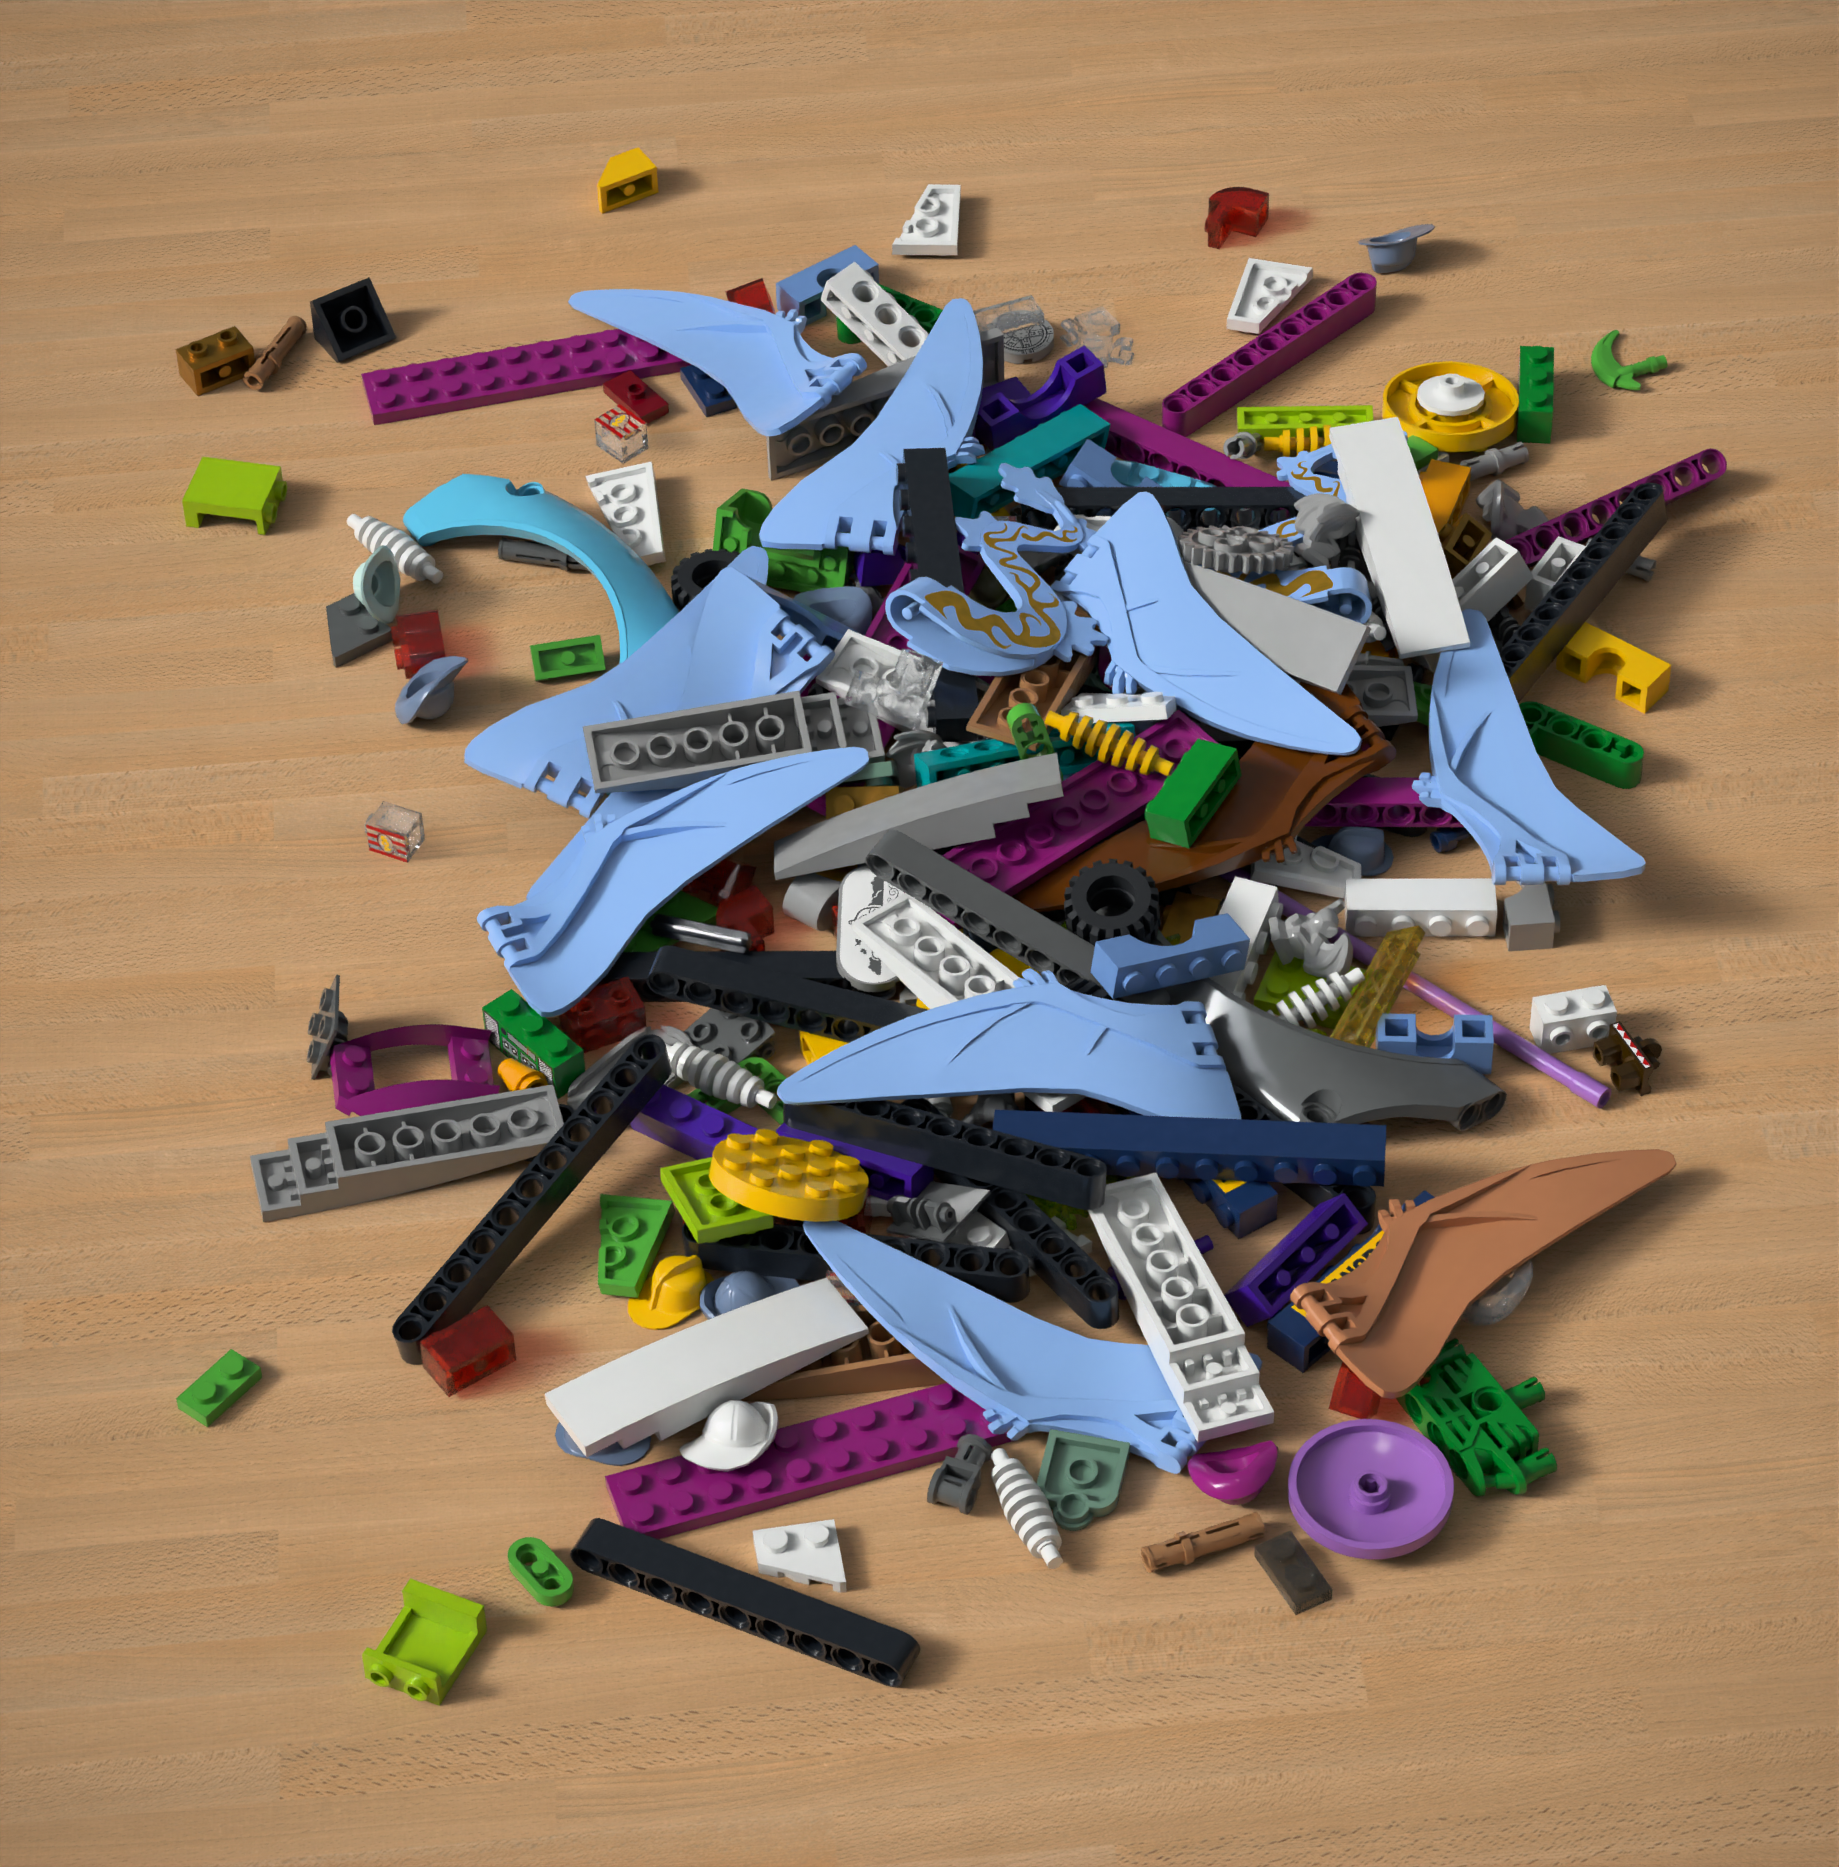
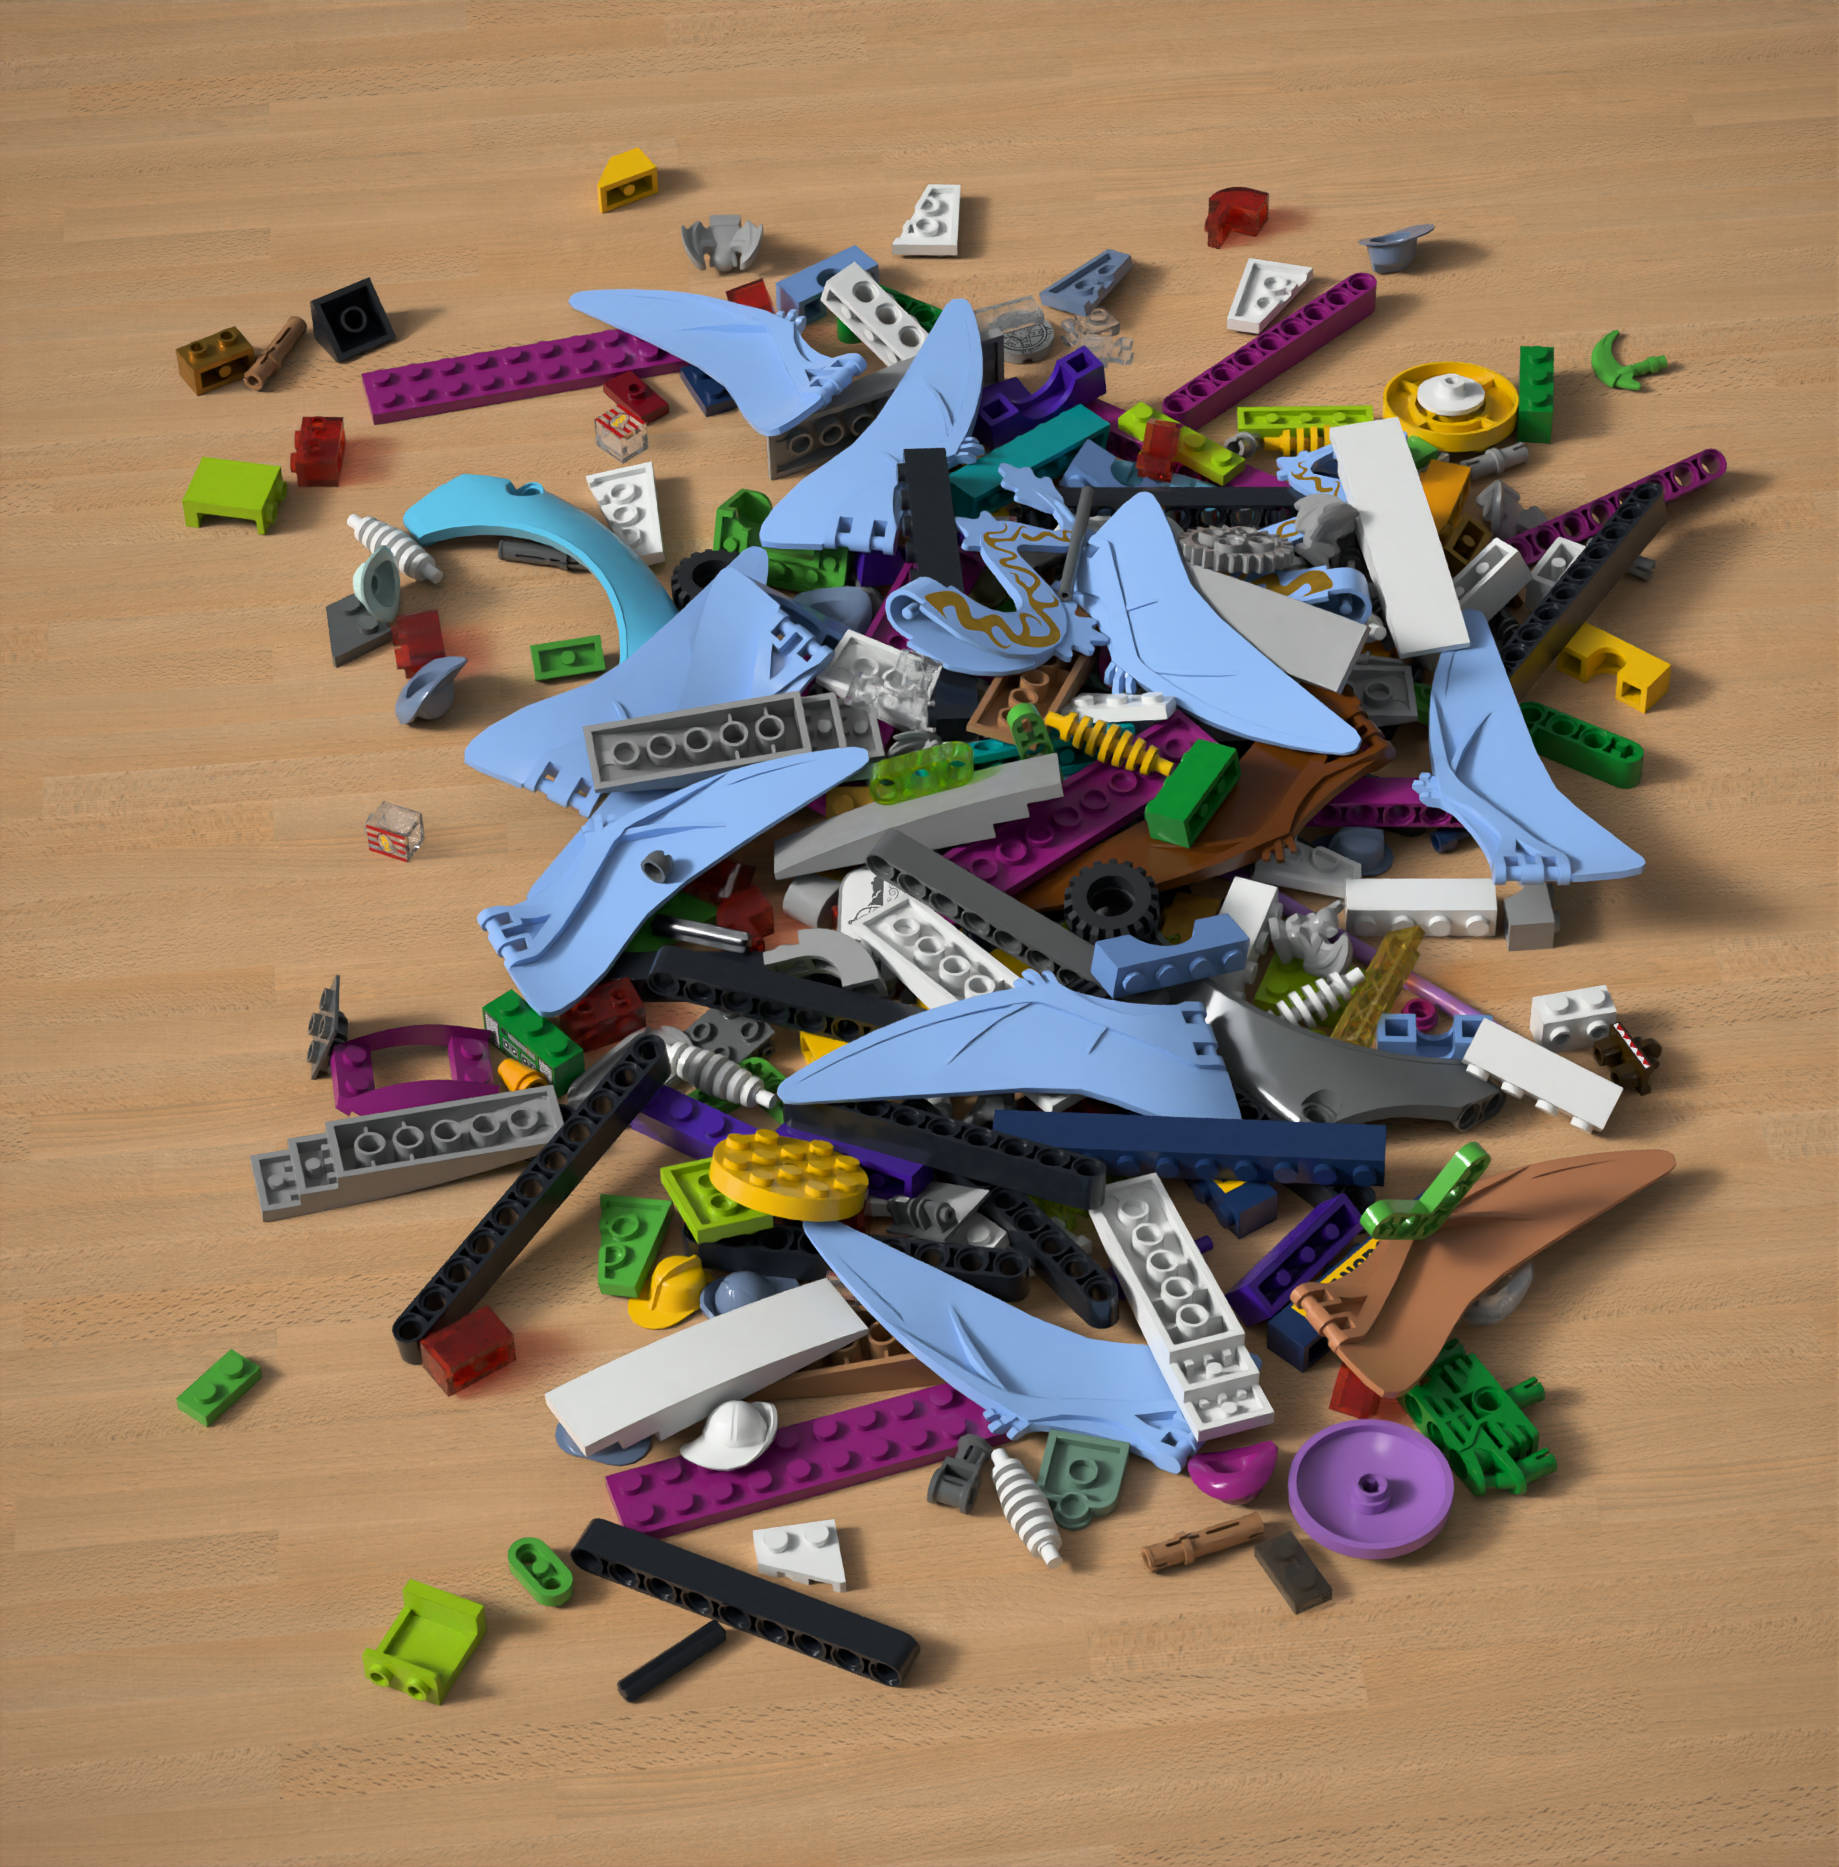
none -> clear red brick [290,416,346,487]
none -> black axle [617,1620,726,1703]
none -> dark grey hinge [641,850,674,883]
none -> light grey animal [681,215,763,272]
none -> light grey arch [763,928,889,998]
none -> clear neon green beam [869,741,975,805]
none -> sand blue wing [1039,249,1133,317]
none -> dark grey piece [1058,486,1095,601]
none -> lime plate [1118,401,1245,486]
none -> clear red brick [1135,418,1184,483]
none -> bright green beam [1360,1141,1491,1240]
none -> magenta plate [1400,998,1438,1033]
none -> white brick [1461,1018,1624,1134]

